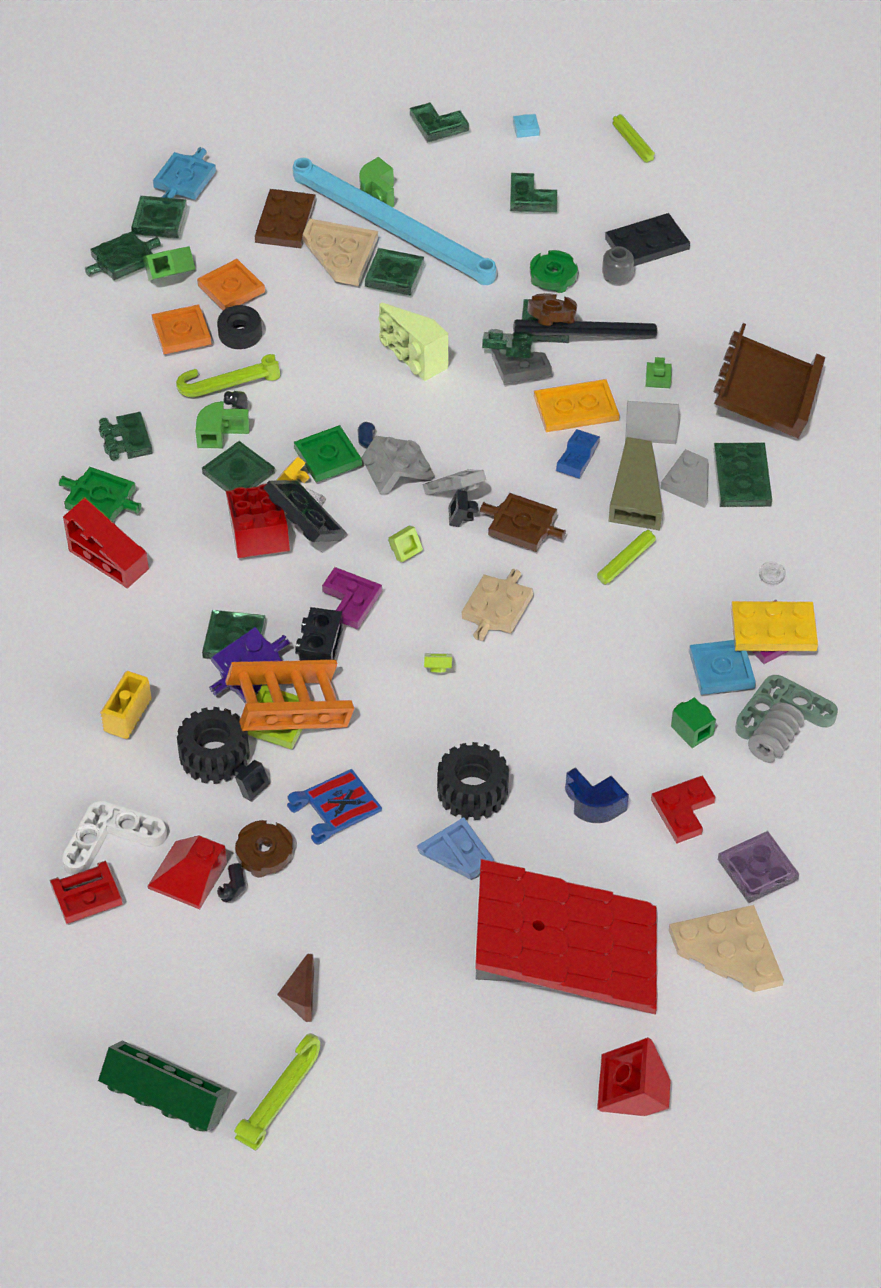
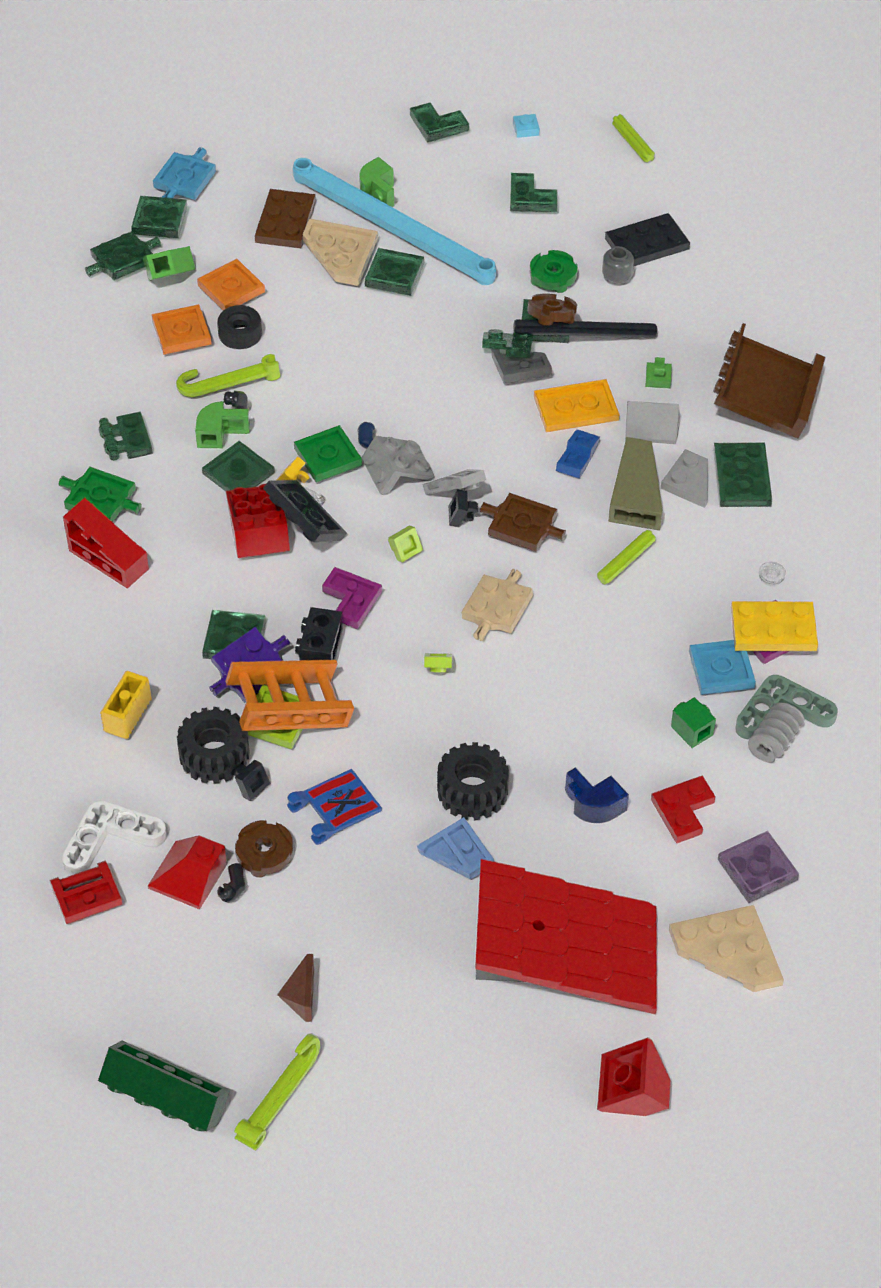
yellowish green slope [378,303,448,381] -> none

